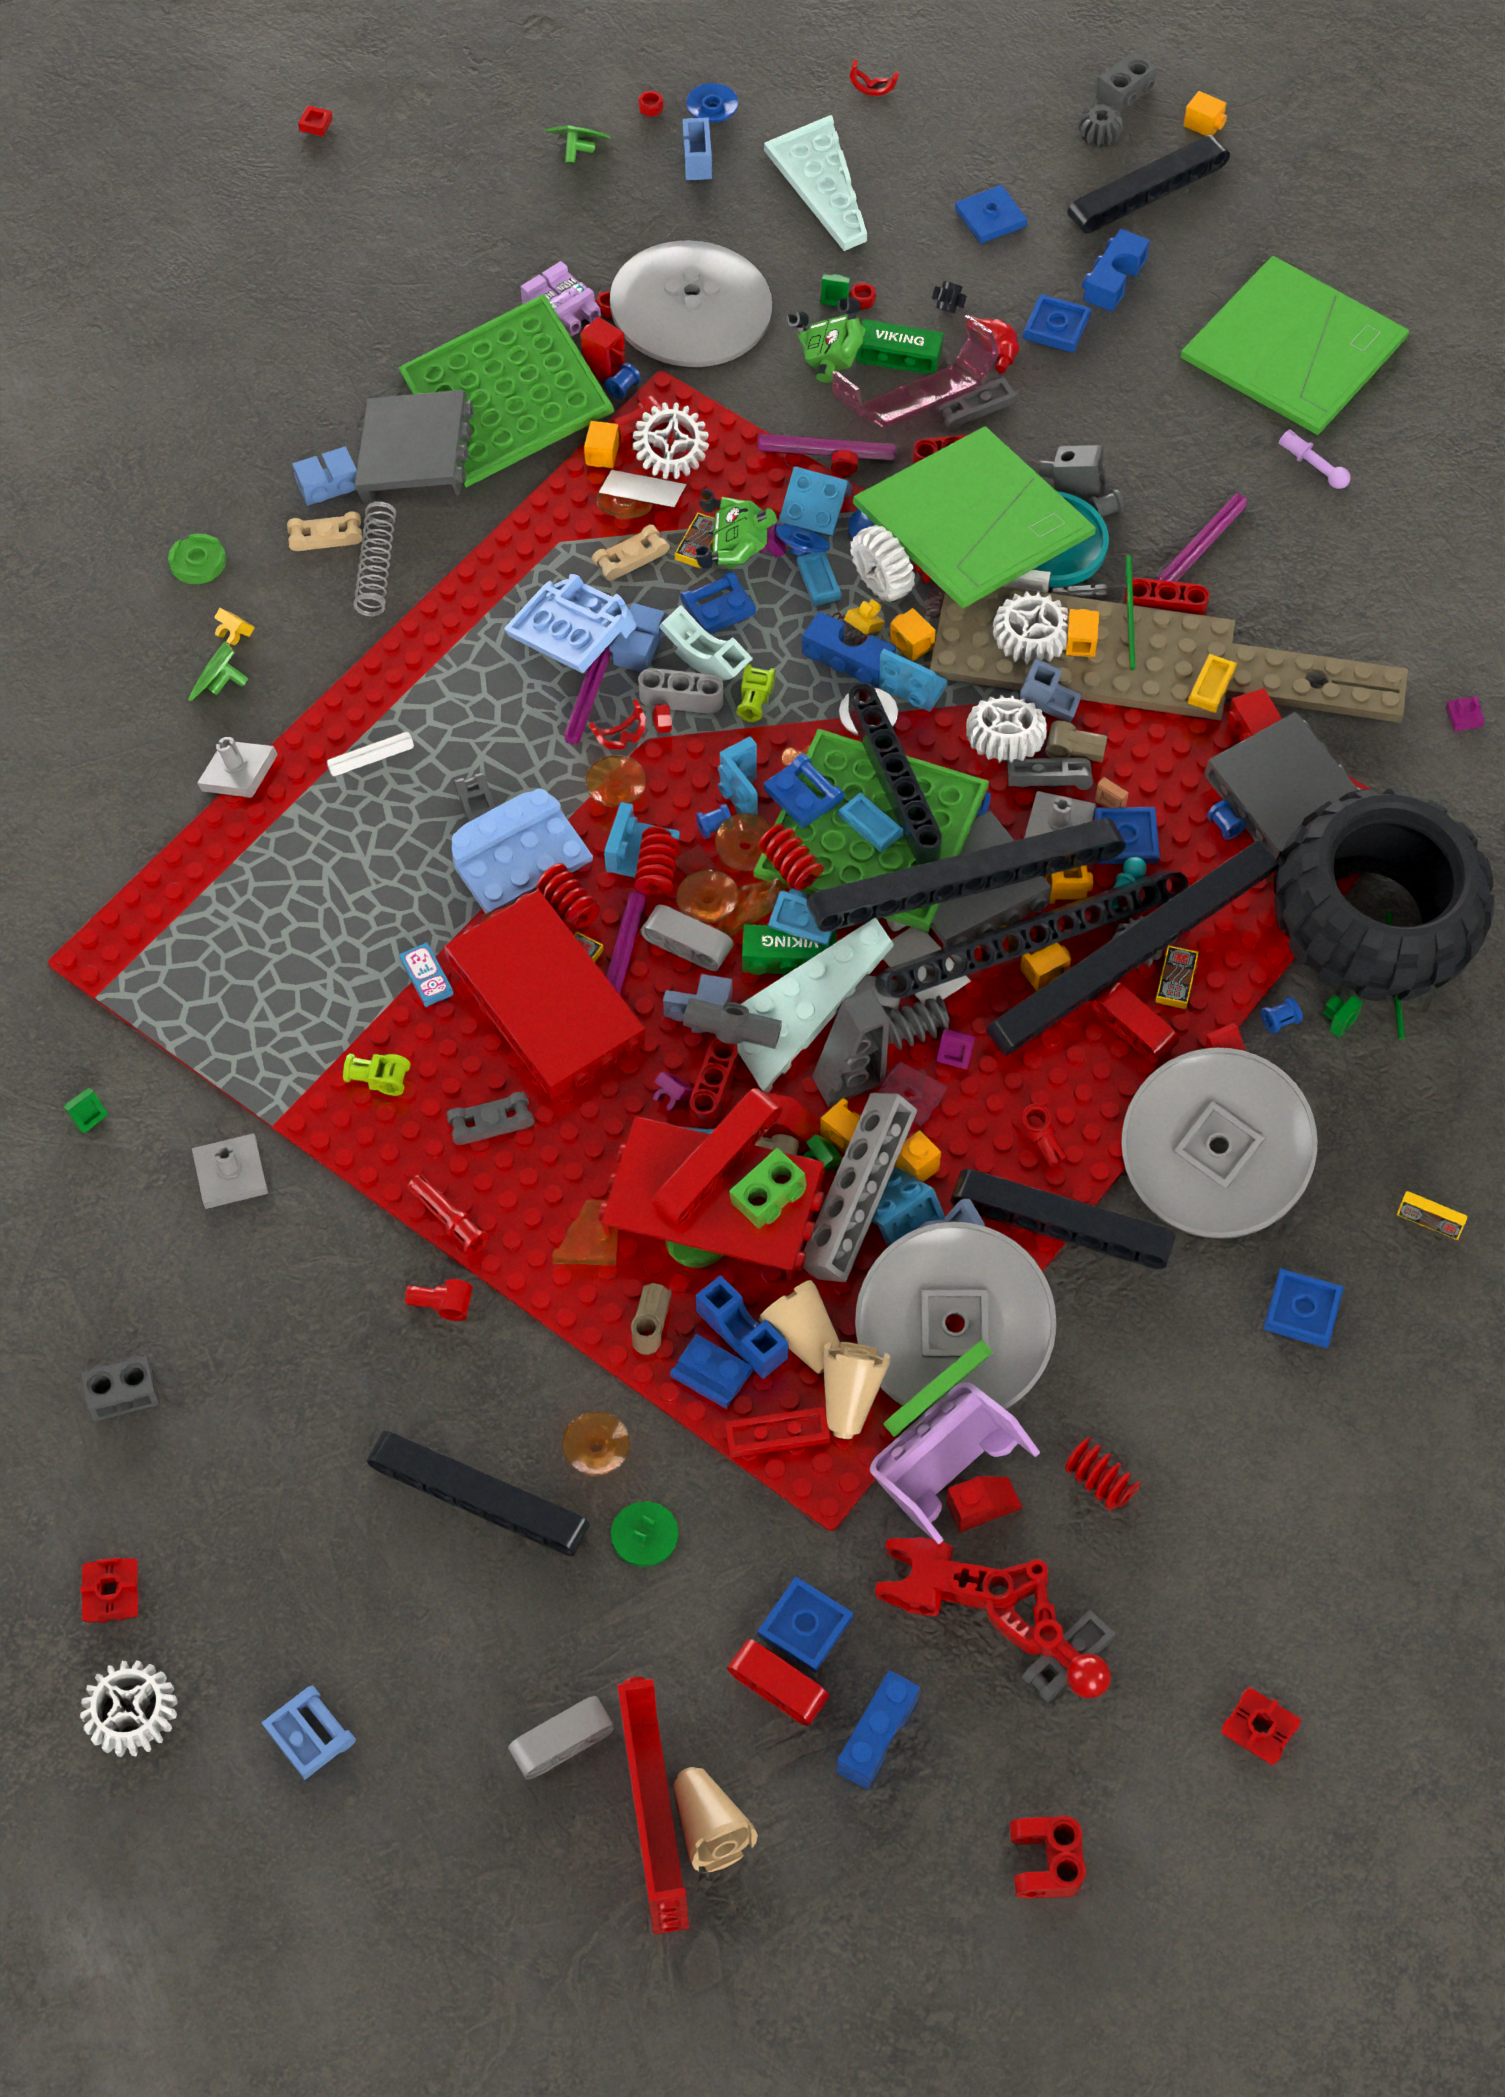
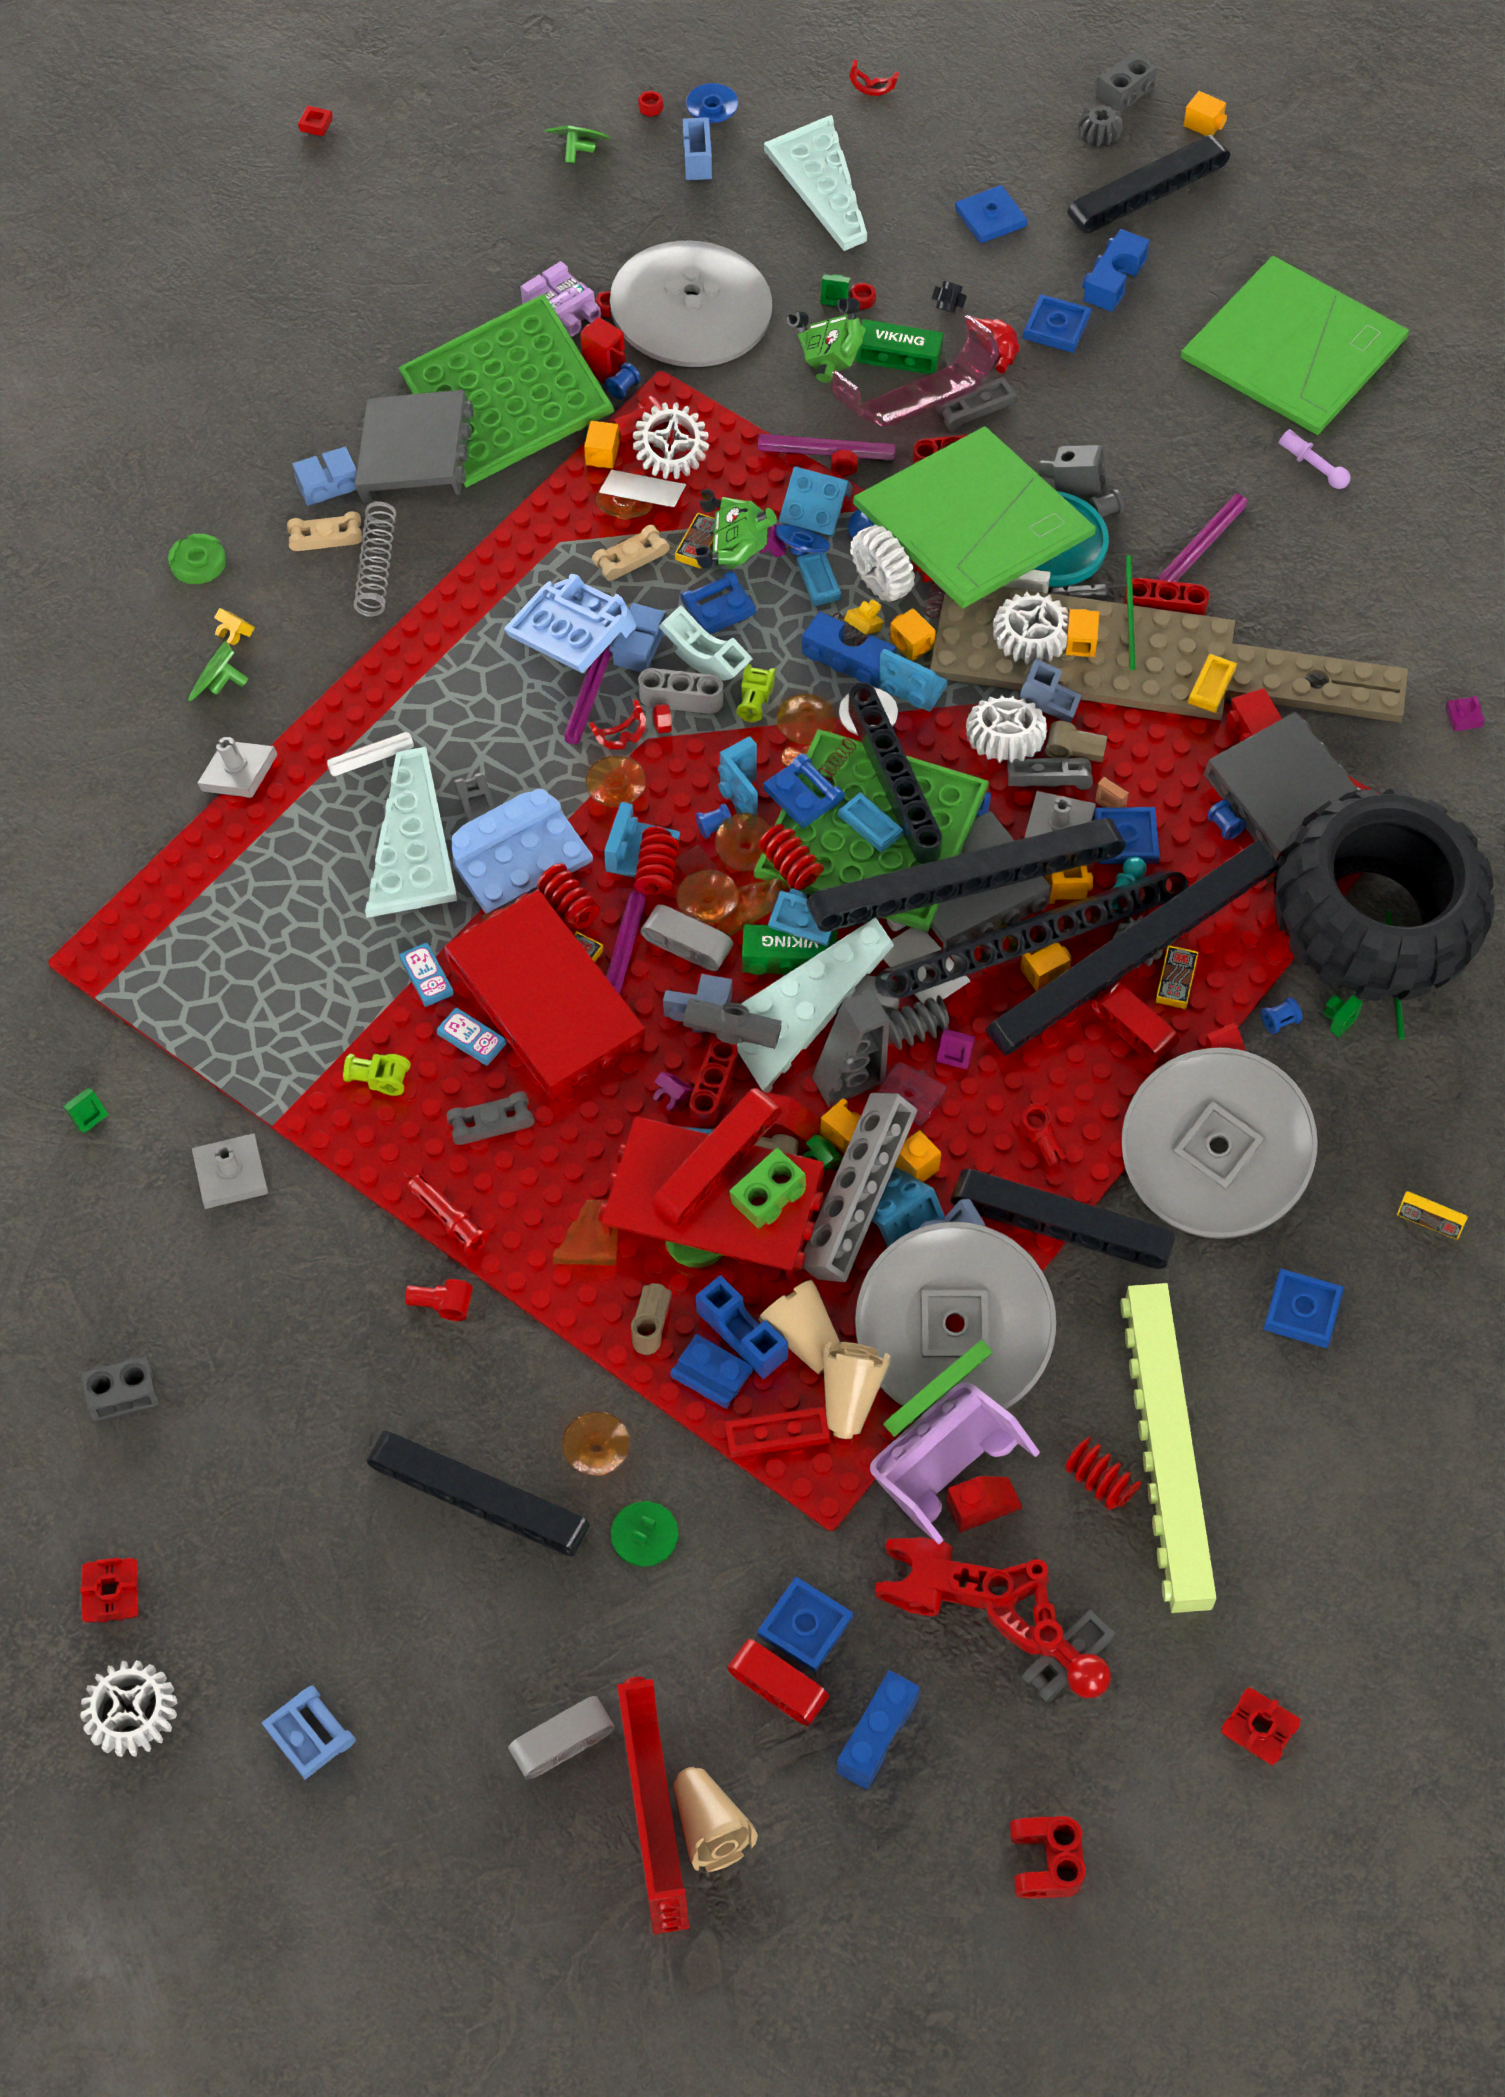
none -> light aqua wing [365,747,457,918]
none -> tile [437,1008,506,1066]
none -> clear orange dish [777,693,836,744]
none -> piece [819,738,856,780]
none -> yellowish green brick [1120,1283,1216,1613]

